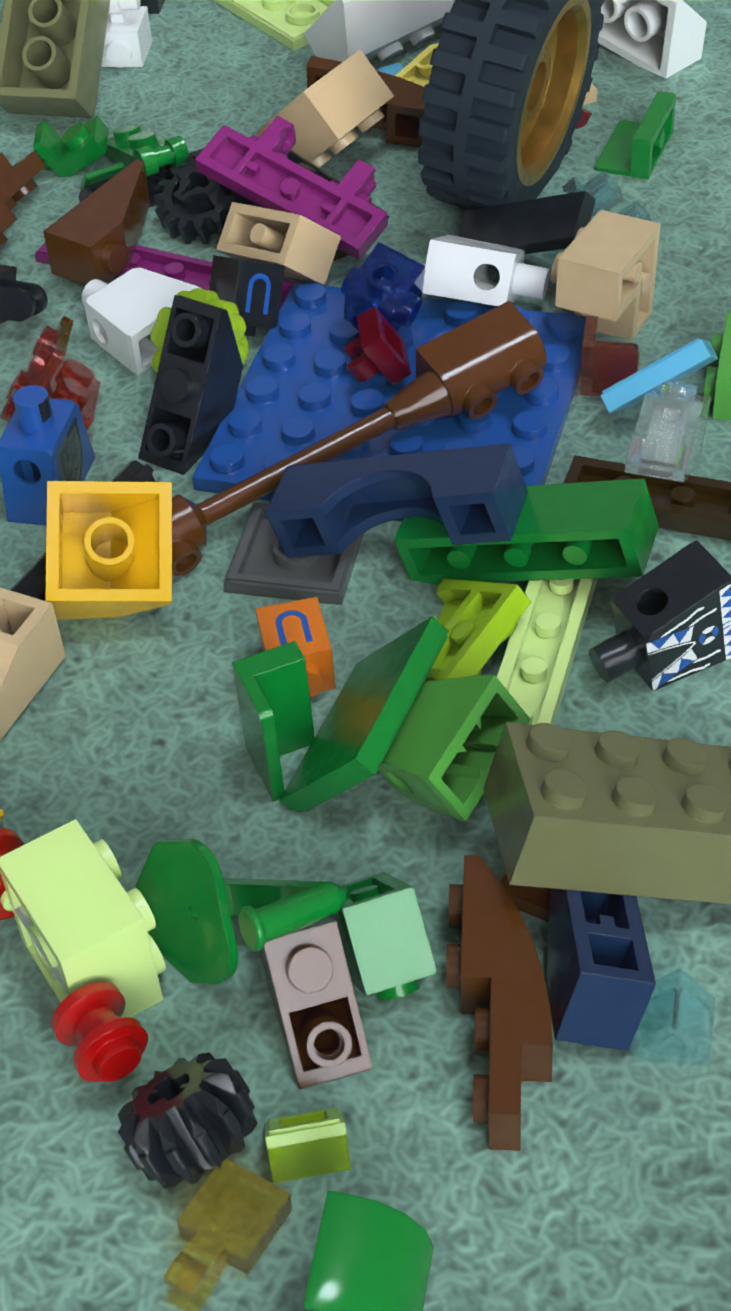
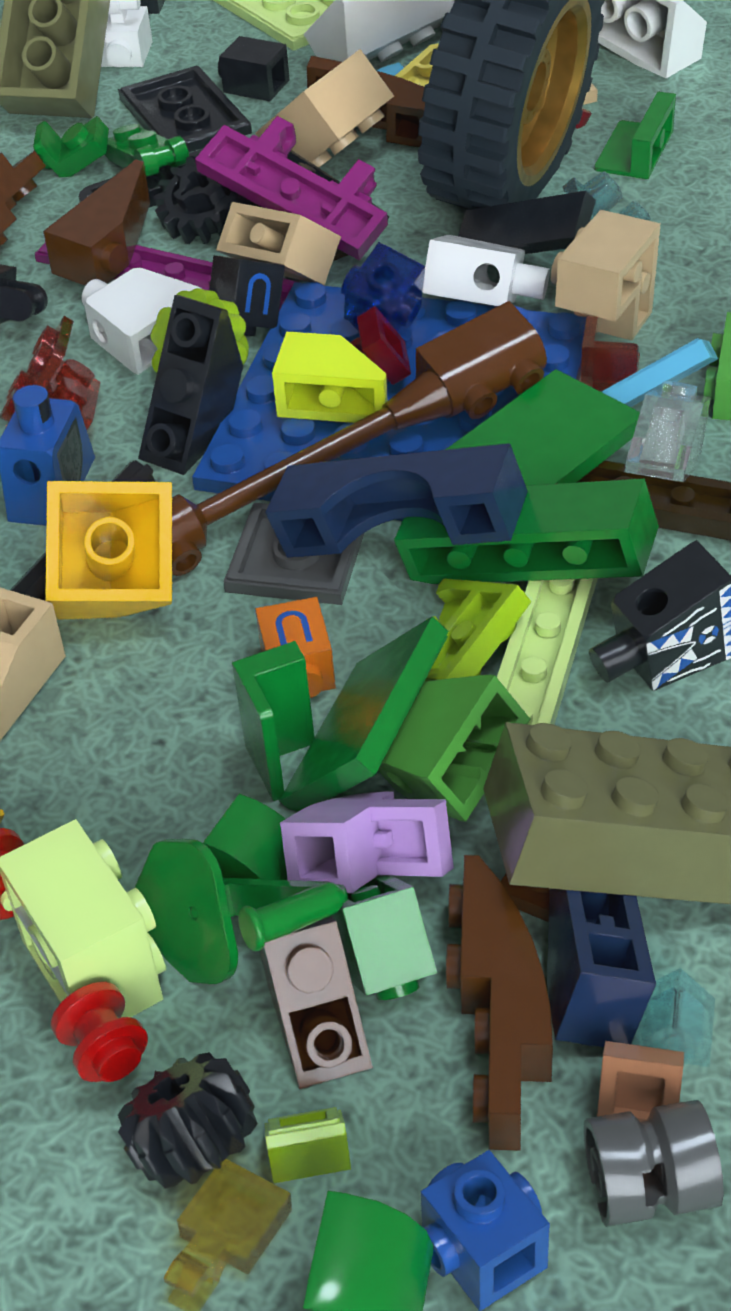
green piece [80,162,125,191] -> none
none -> black tile [118,66,252,153]
none -> green brick [203,793,288,880]
none -> black brick [218,36,290,101]
none -> neon yellow slope [272,332,388,423]
none -> lavender brick [280,791,454,893]
none -> blue brick [421,1150,550,1311]
none -> green tile [445,369,645,486]
none -> dark grey wheel [583,1099,724,1227]
none -> nougat tile [597,1041,684,1122]

